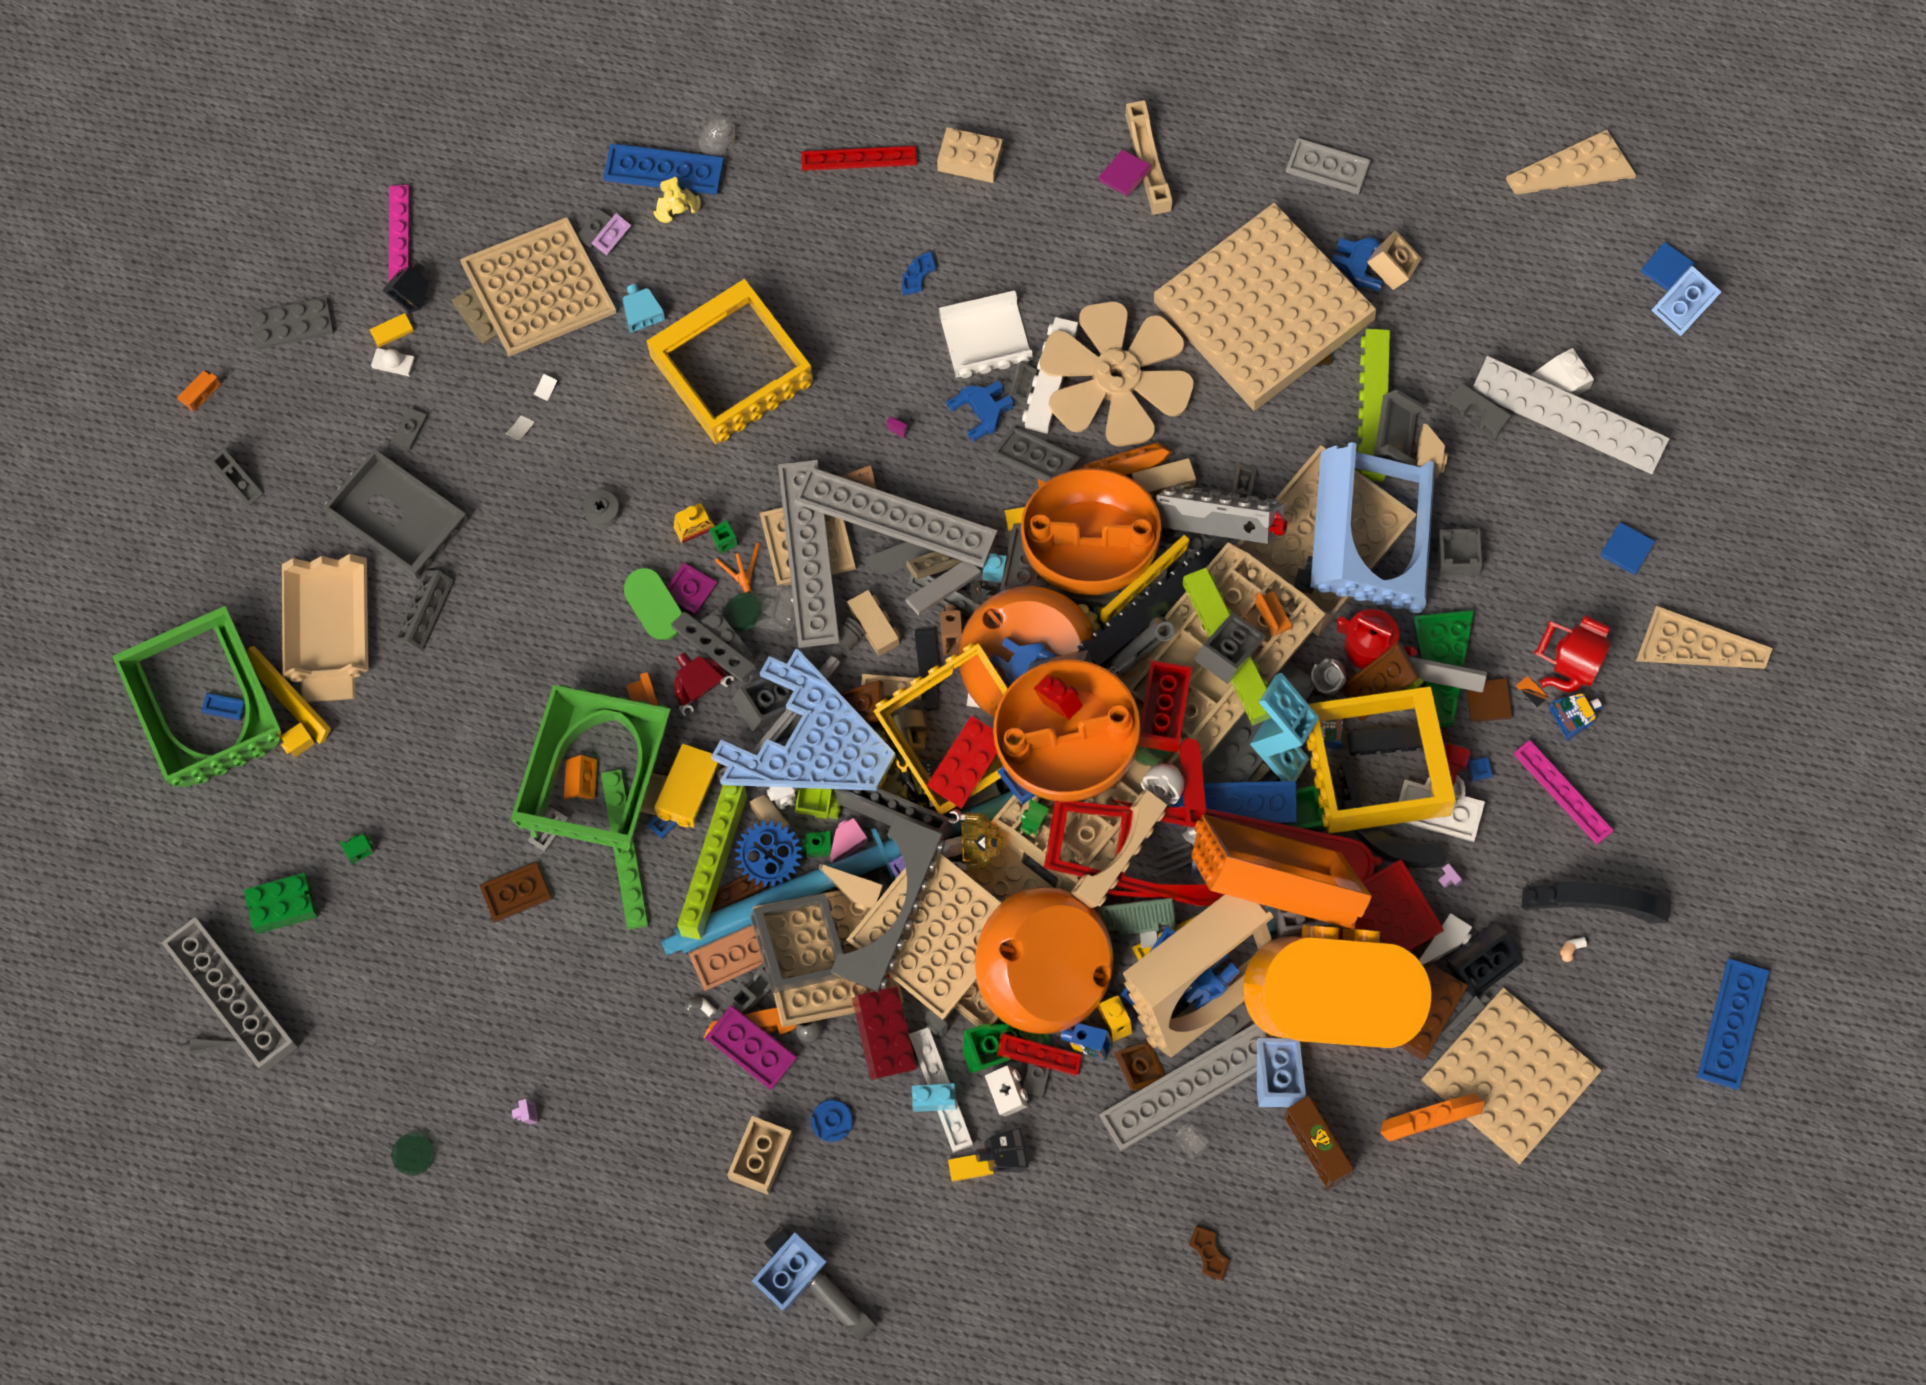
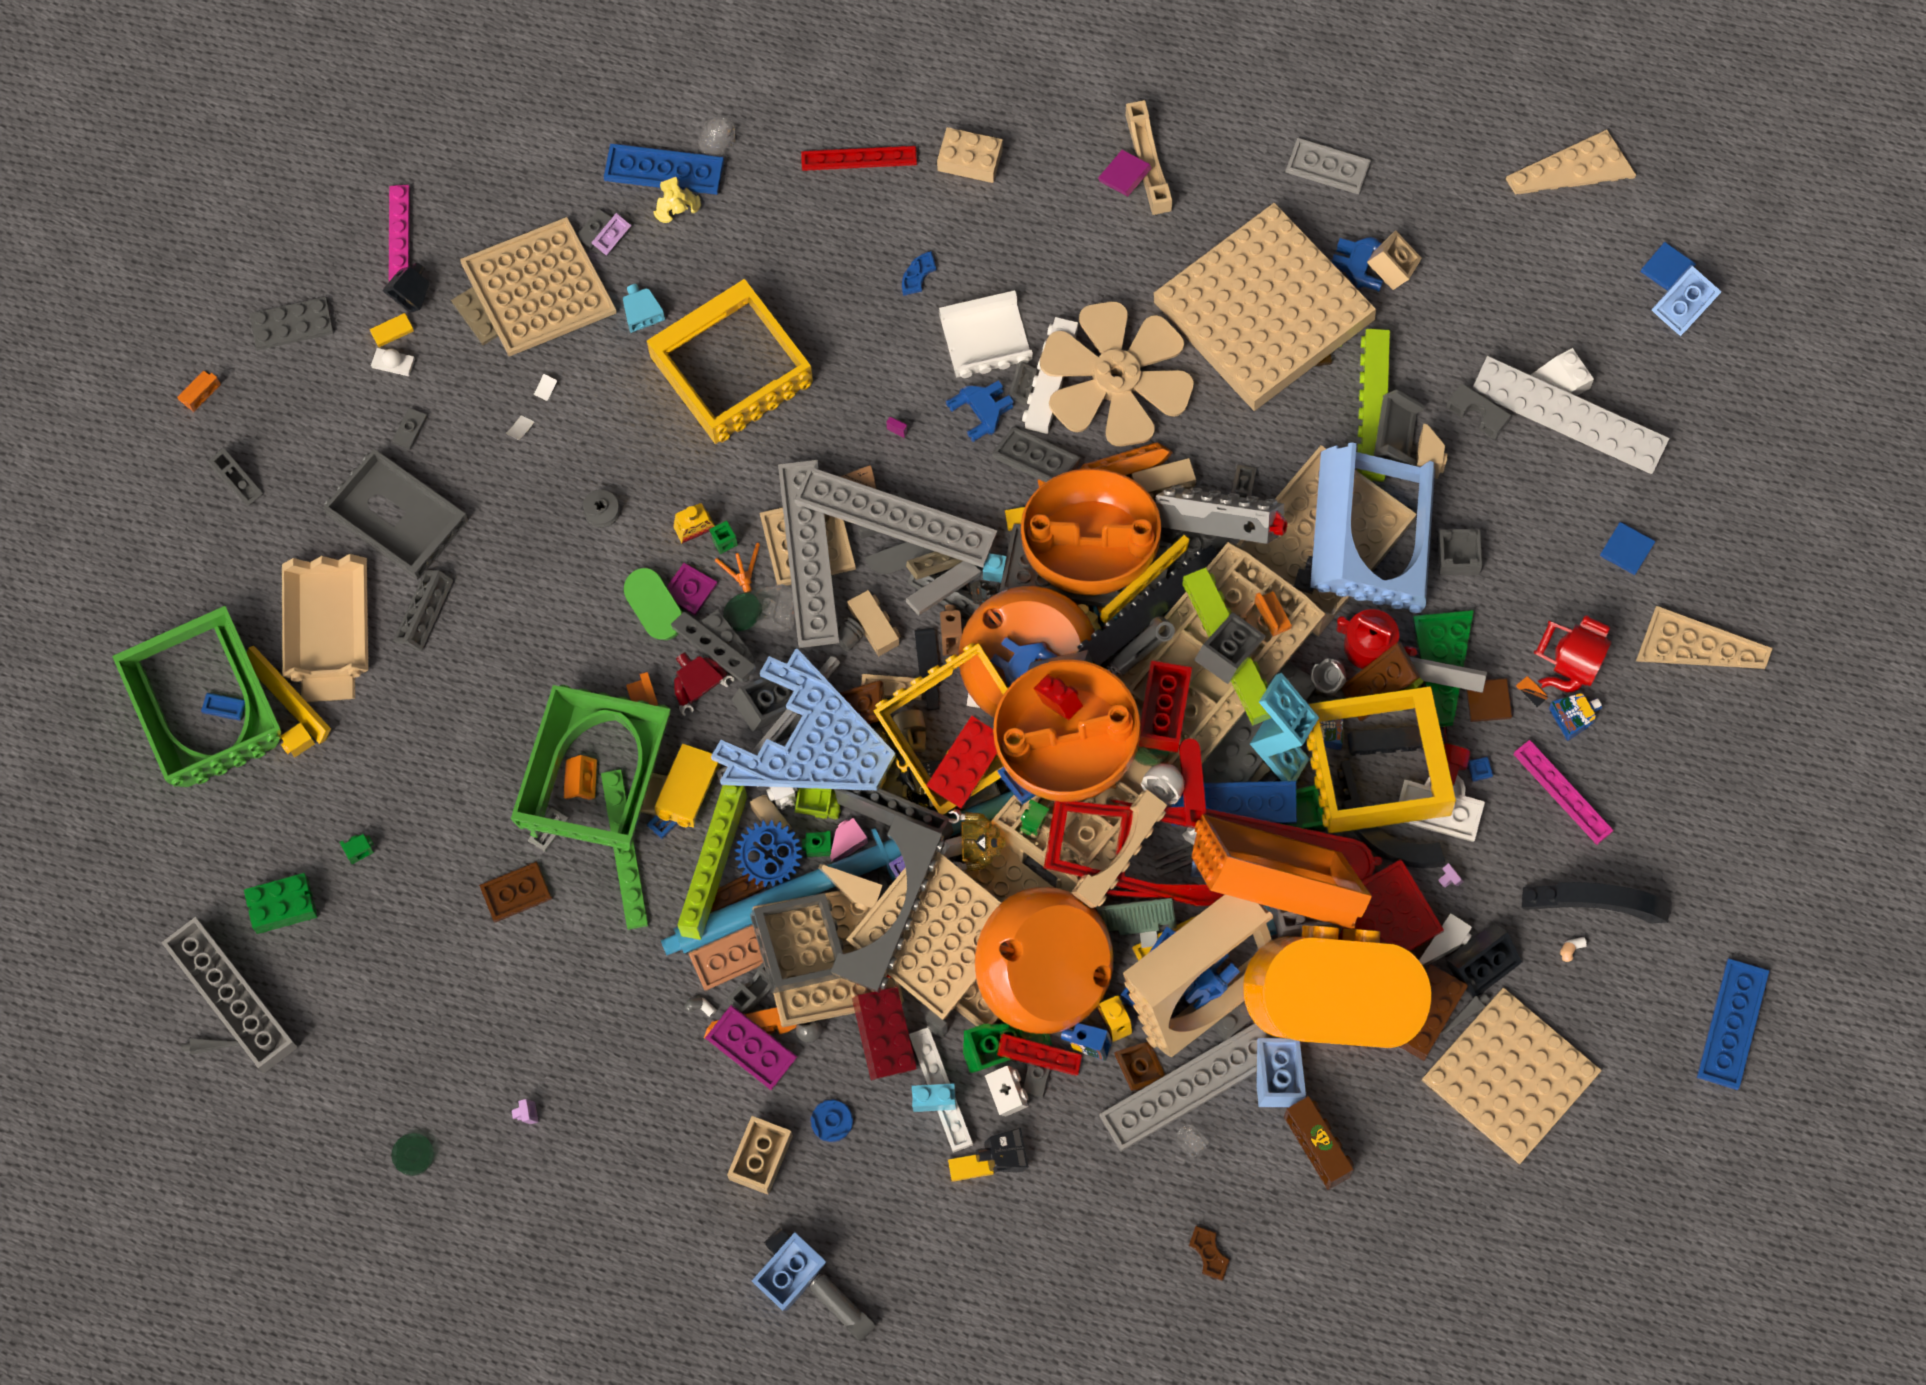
orange brick [1380,1093,1485,1142] -> none

